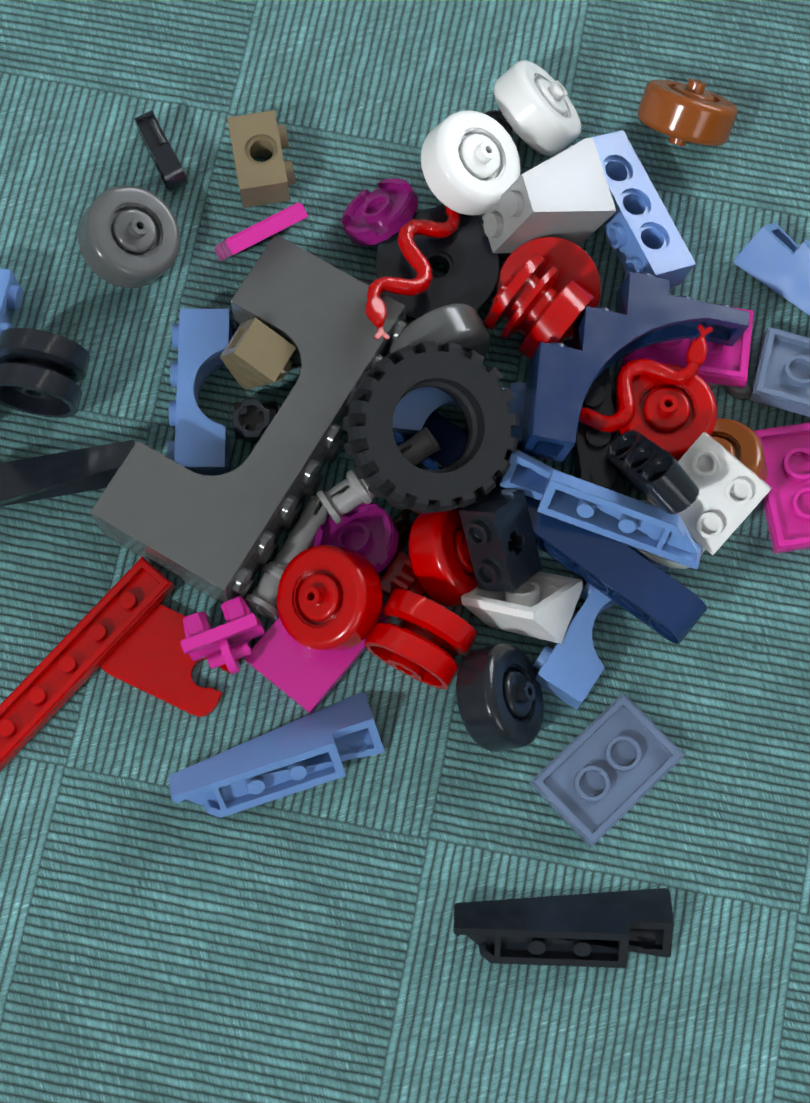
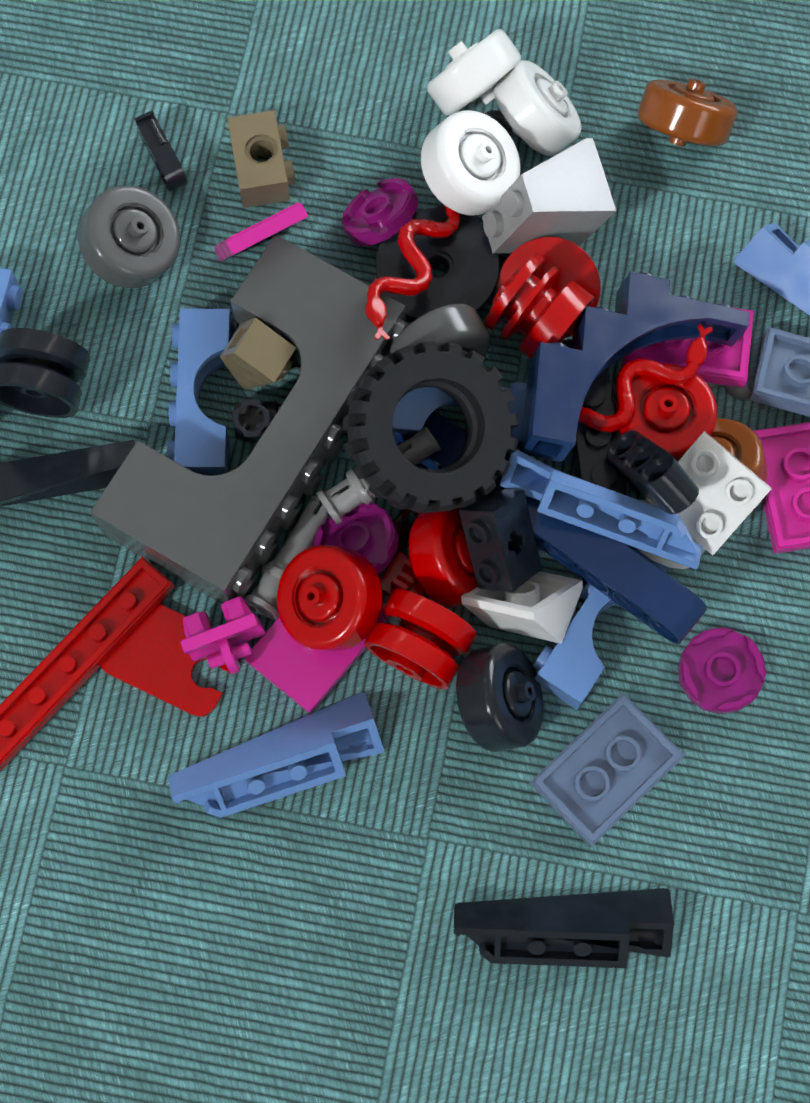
brick [591,130,696,288] -> none
none -> white wheel [427,29,521,116]
none -> magenta tile [678,627,766,714]

